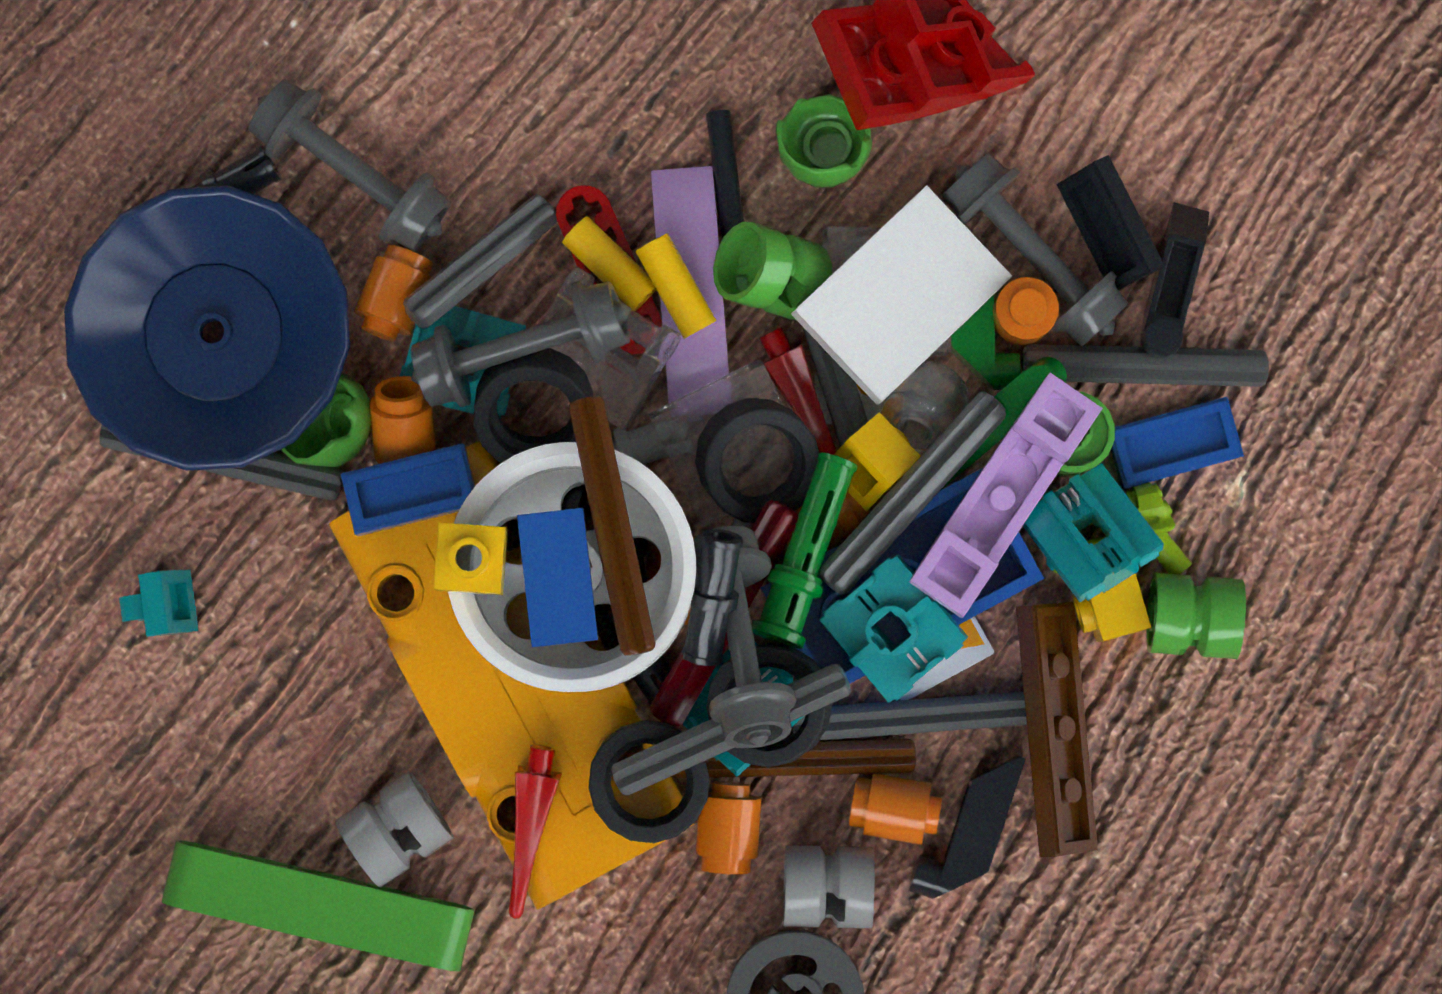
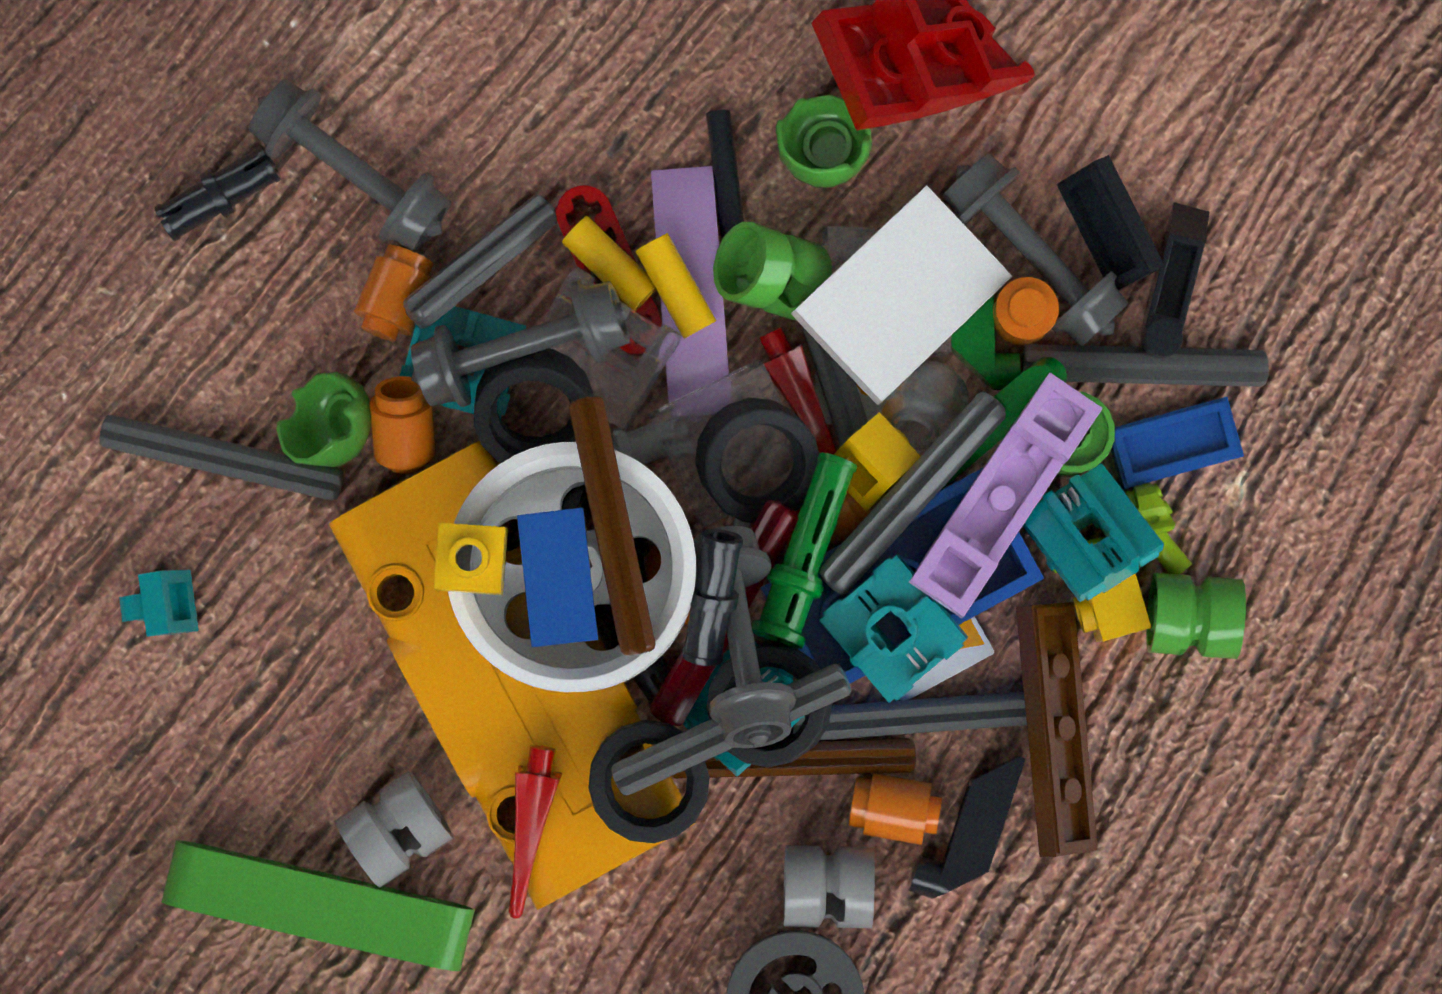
dark blue dish [64,185,350,471] -> none
blue tile [341,443,475,536] -> none
orange brick [696,781,762,875] -> none

